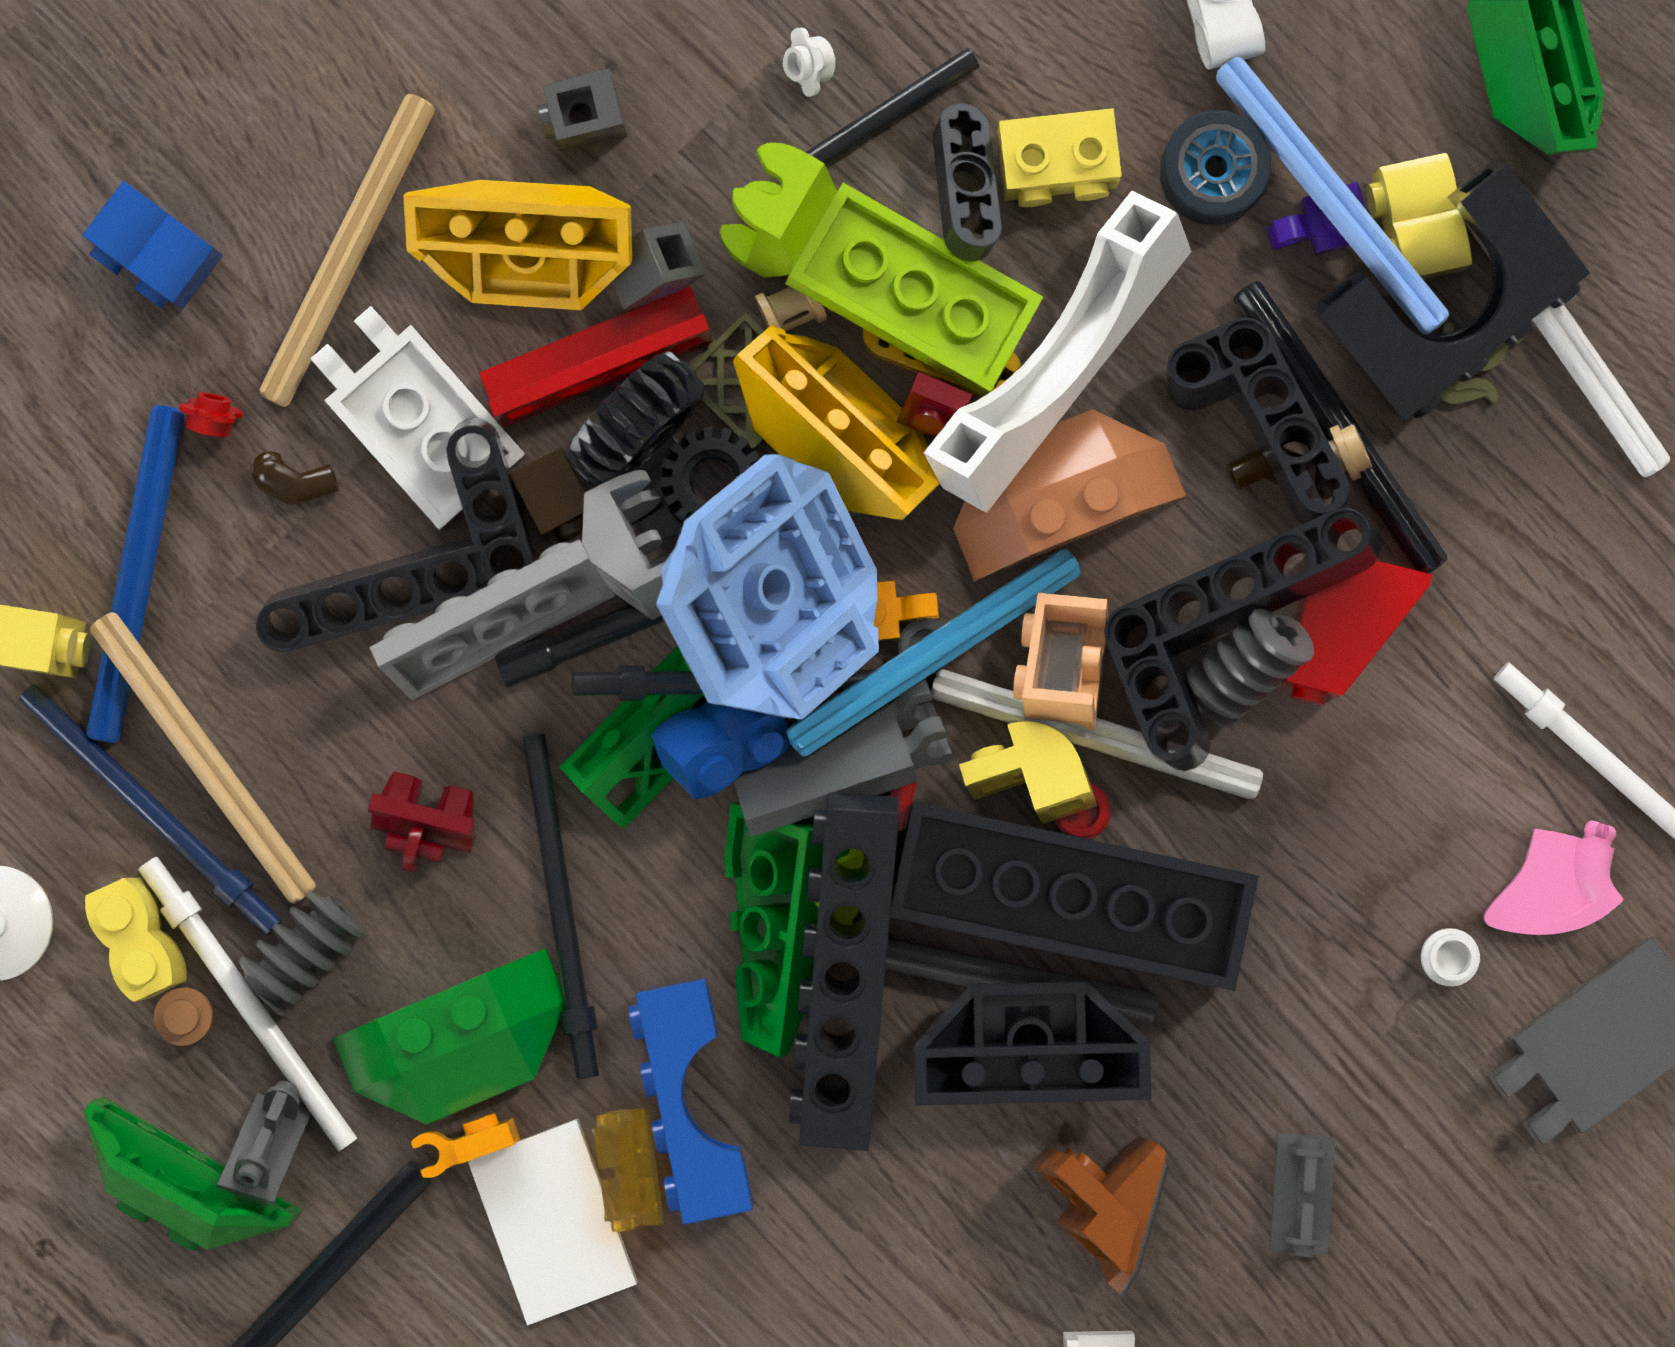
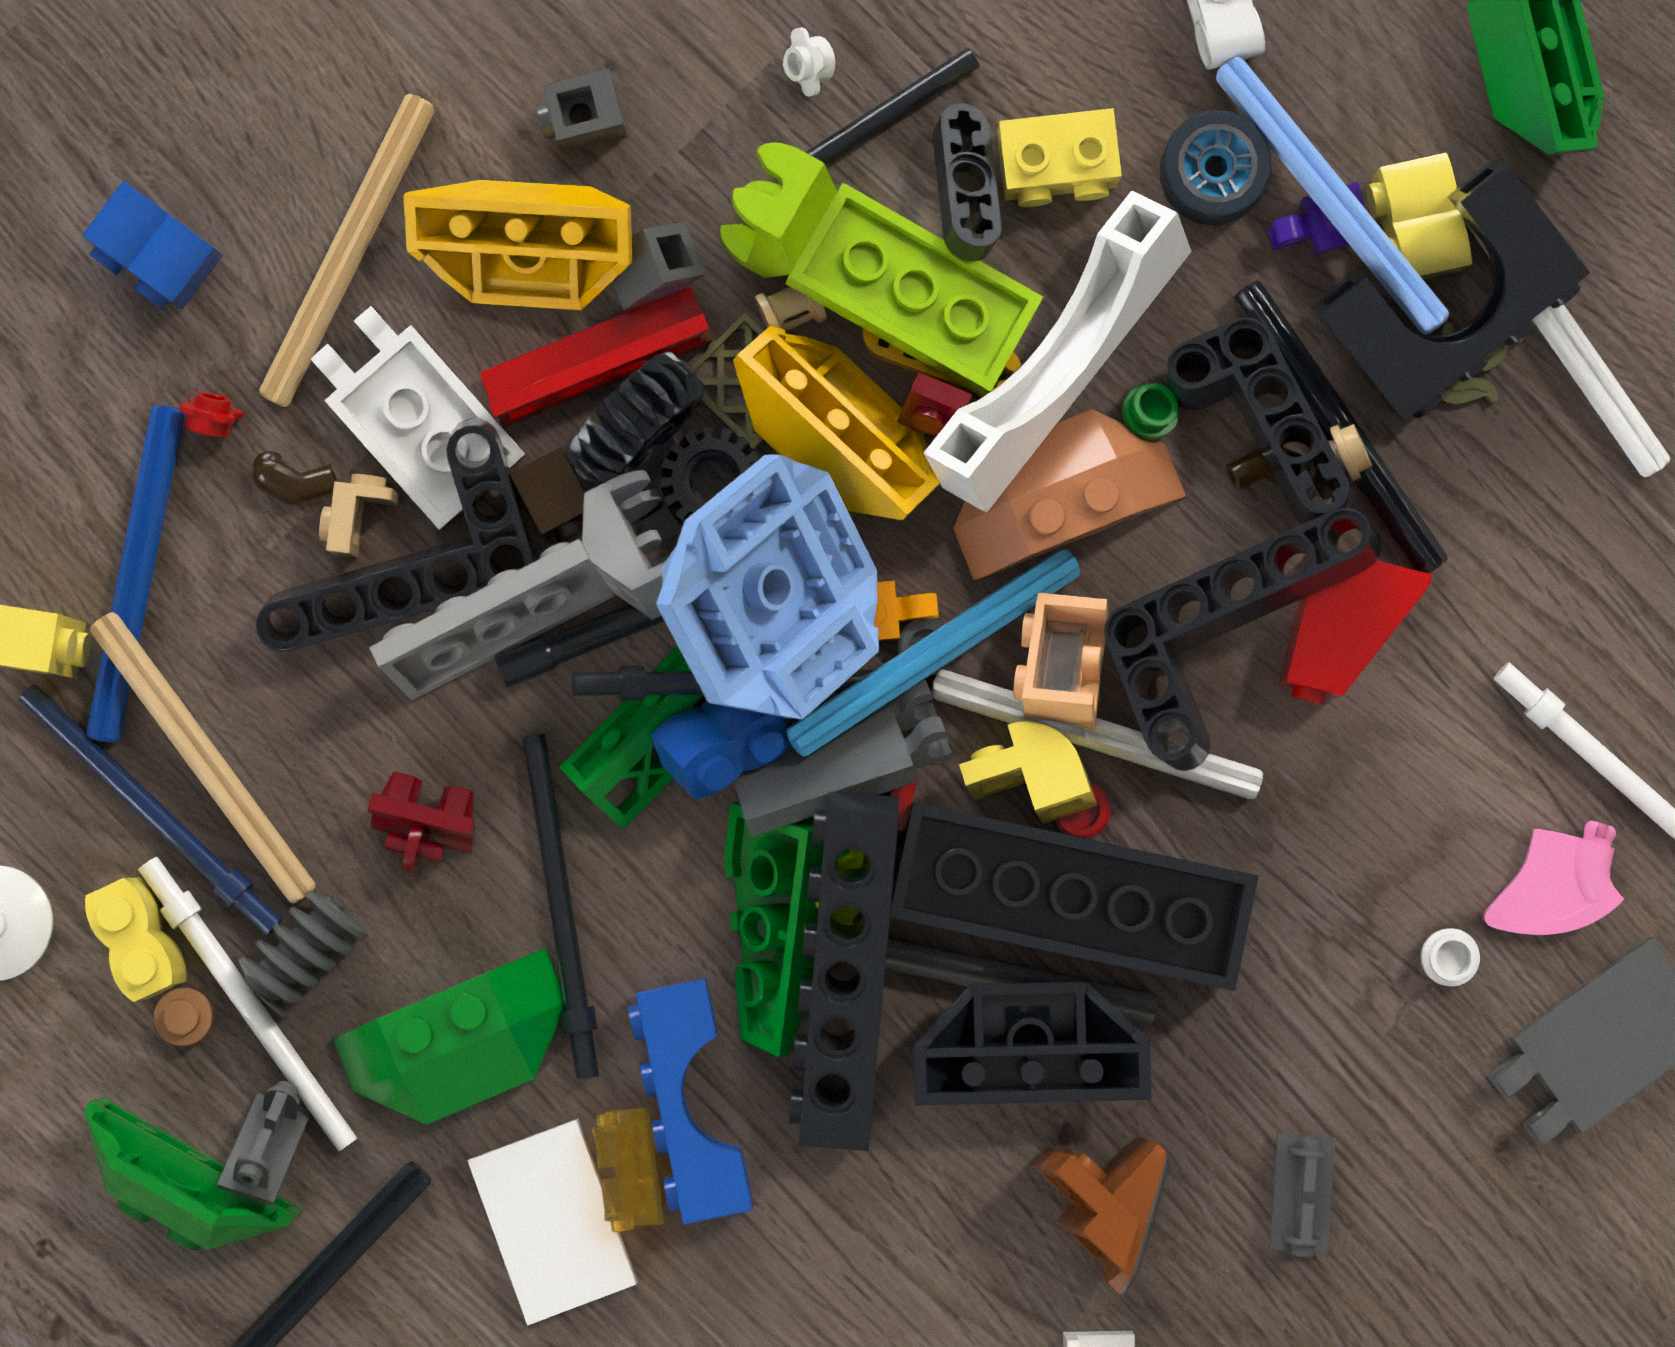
light orange plate [411,1113,520,1178] -> none
dark grey piece [1186,608,1314,729] -> none
none -> tan bracket [319,474,399,558]
none -> green plate [1122,383,1179,440]

